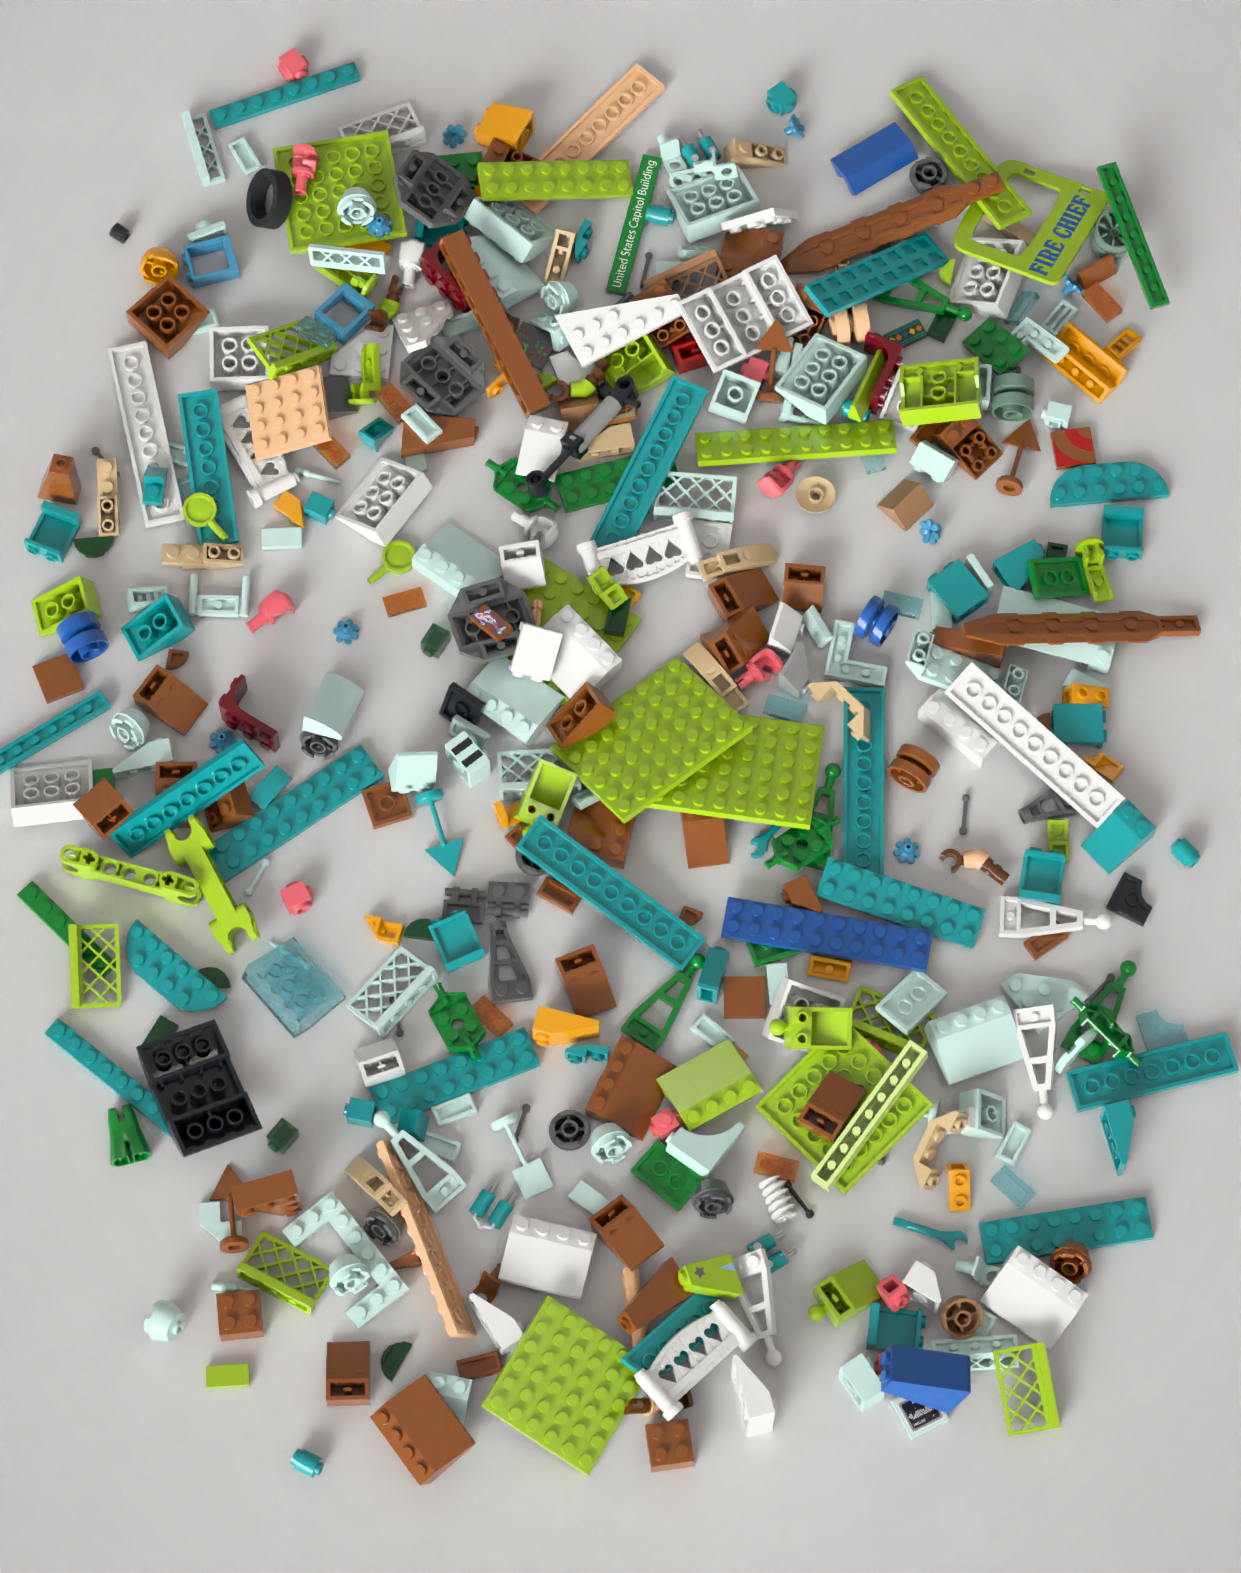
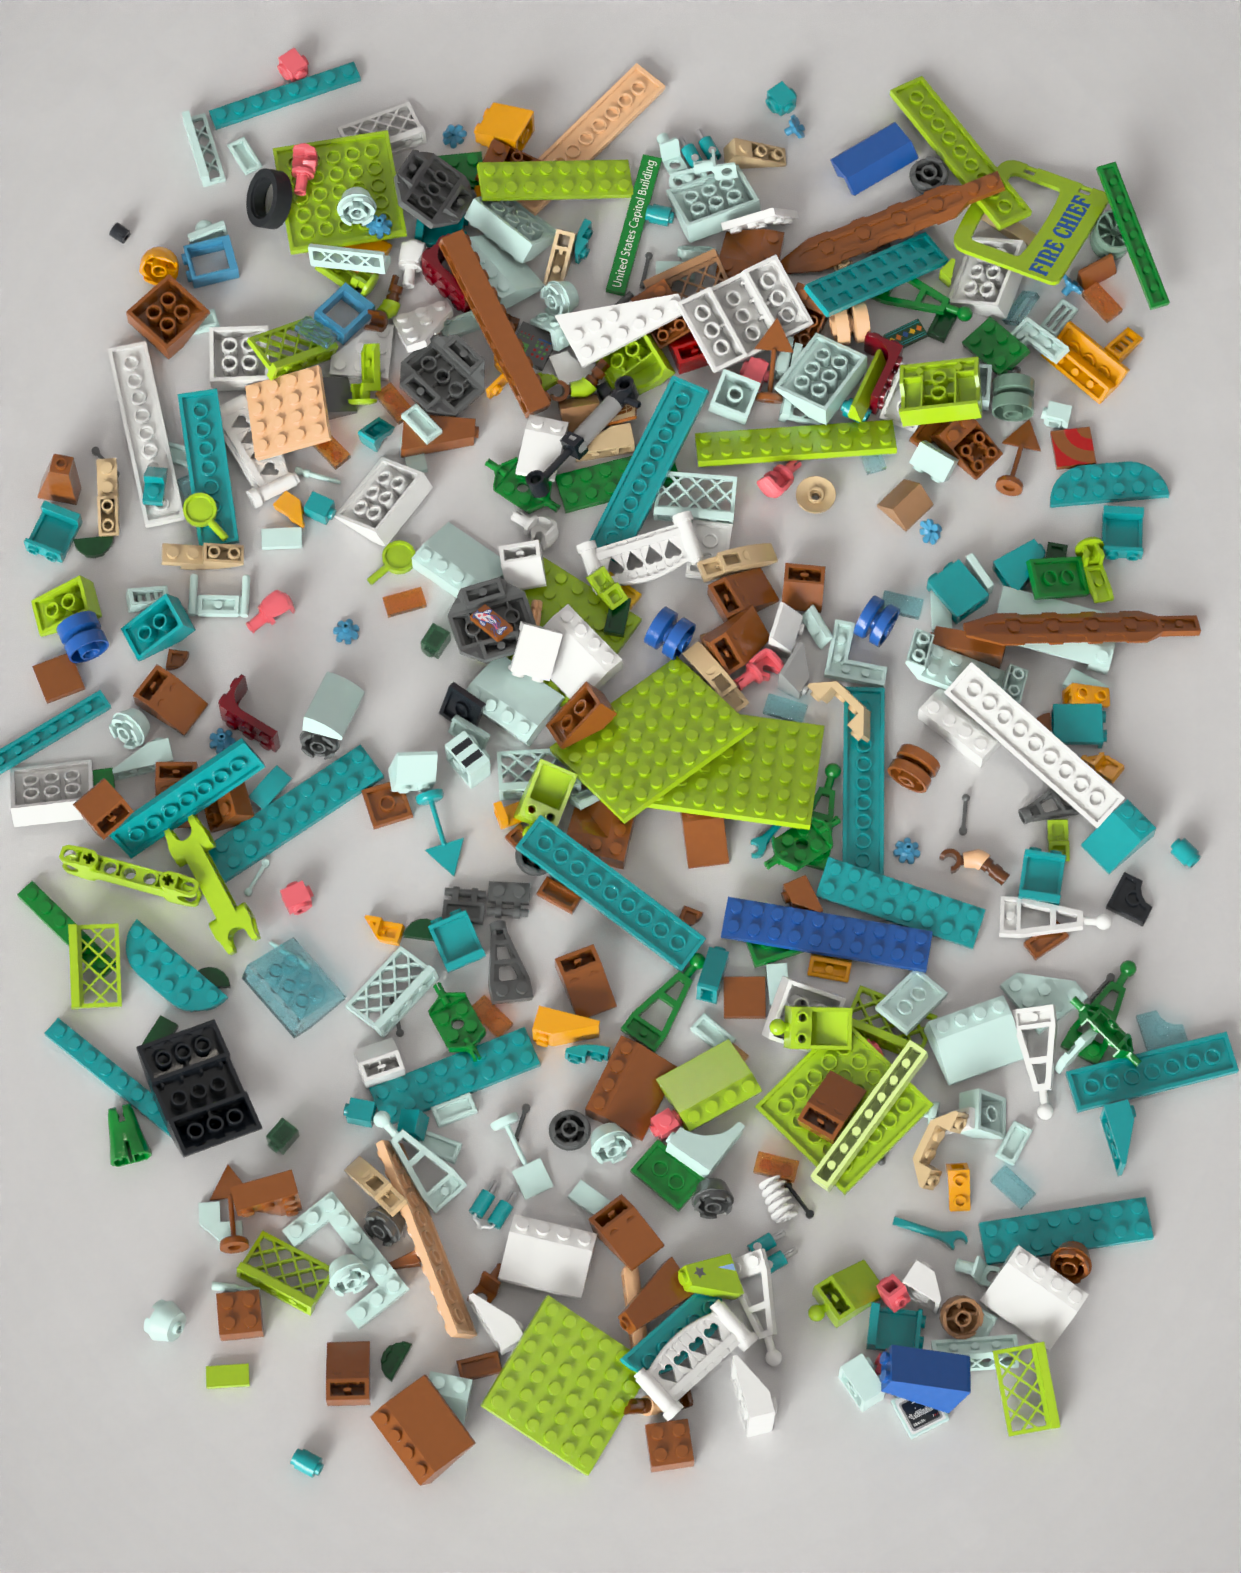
none -> blue wheel [644,606,696,660]

